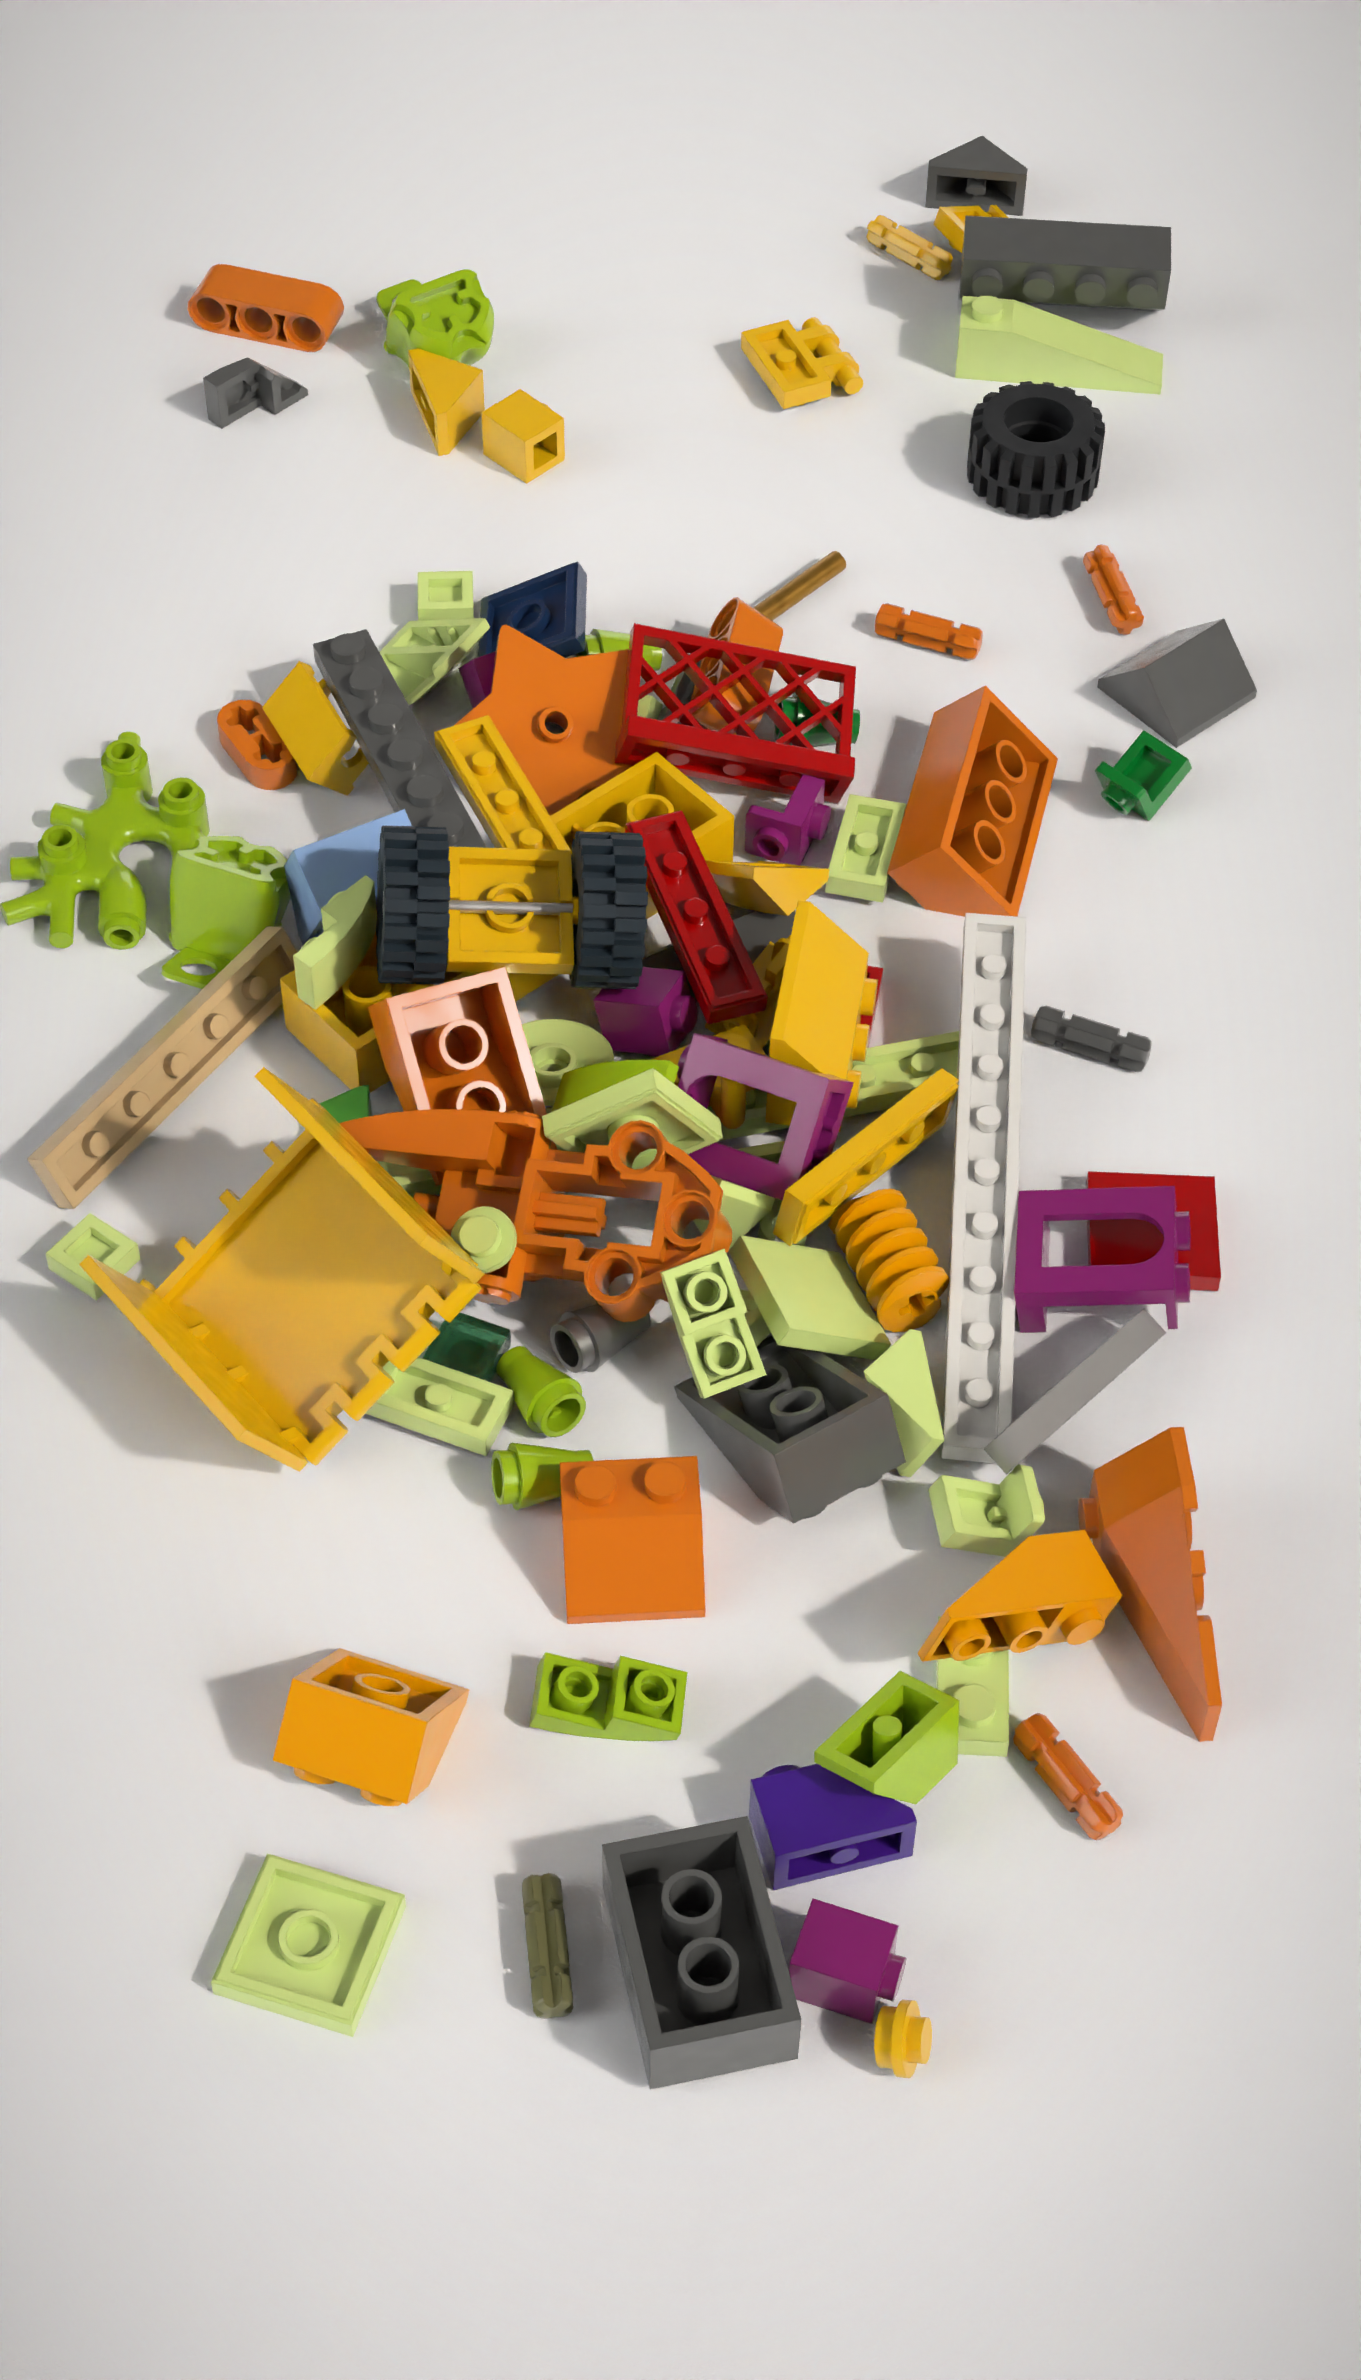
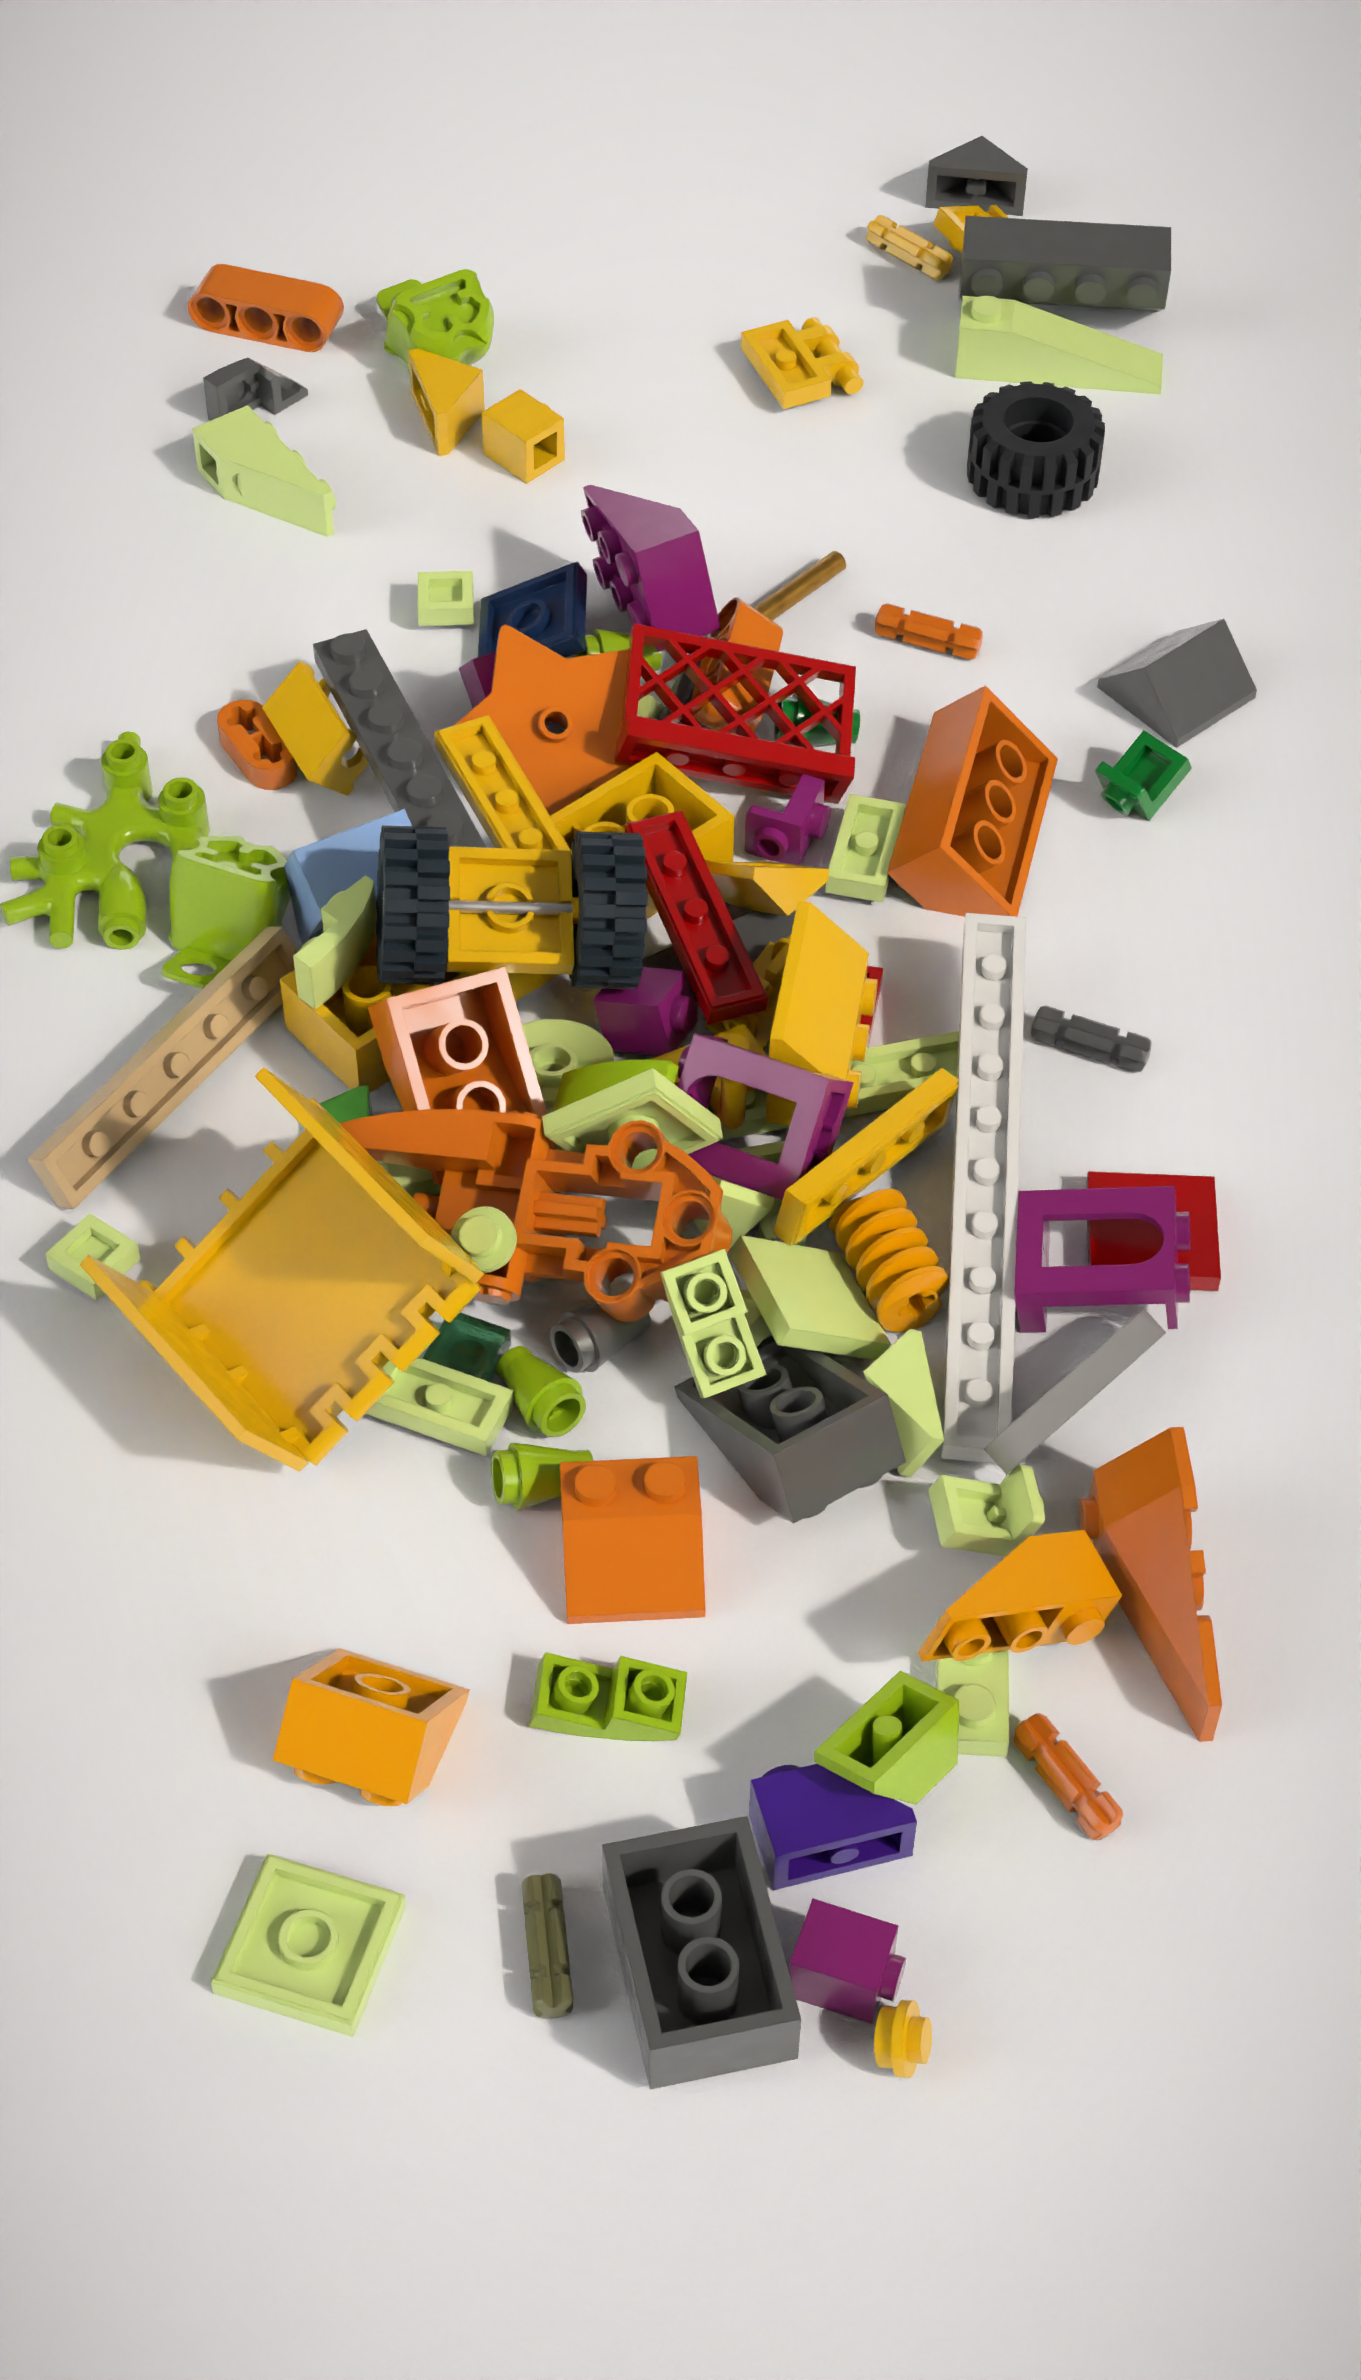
yellowish green slope [380,618,490,705] -> none
orange axle [1083,544,1144,635] -> none
none -> yellowish green slope [192,405,336,537]
none -> magenta slope [581,484,721,652]

